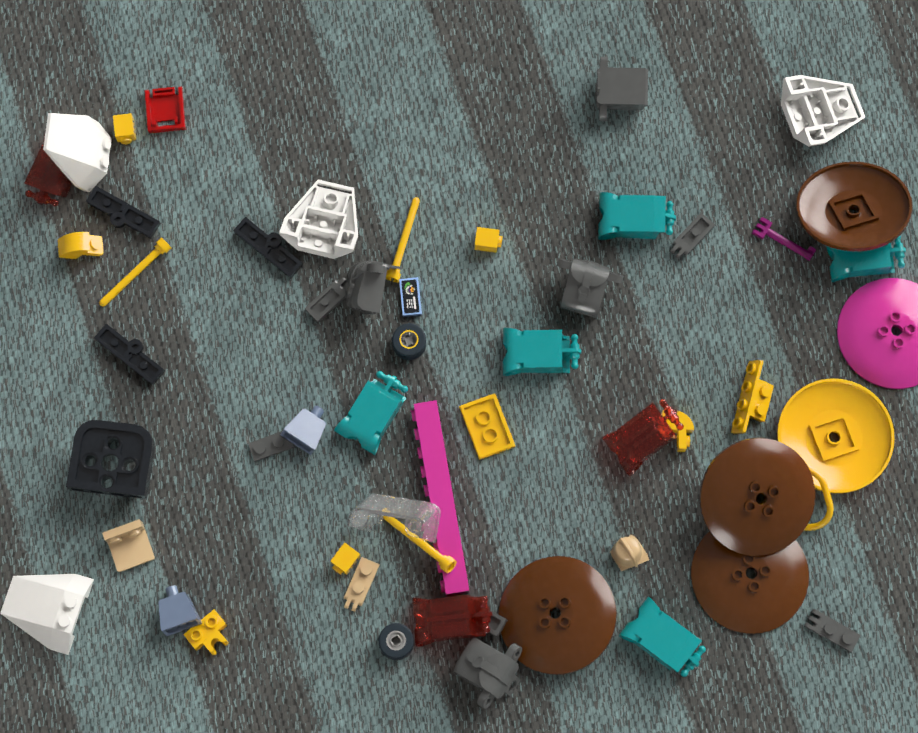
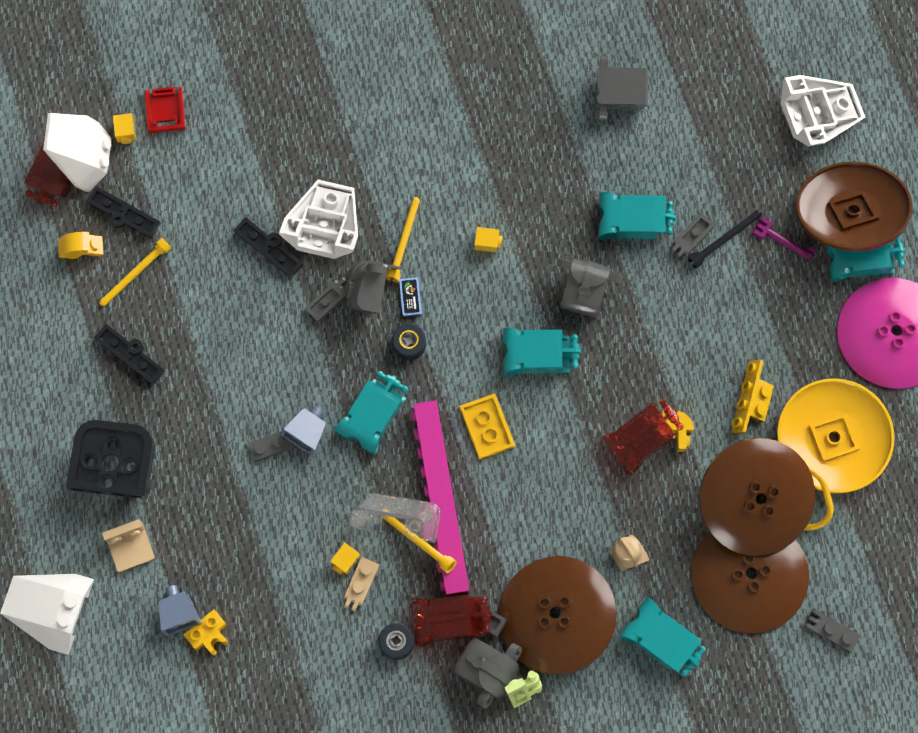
none -> yellowish green plate [504,671,542,708]
none -> black piece [687,210,762,269]

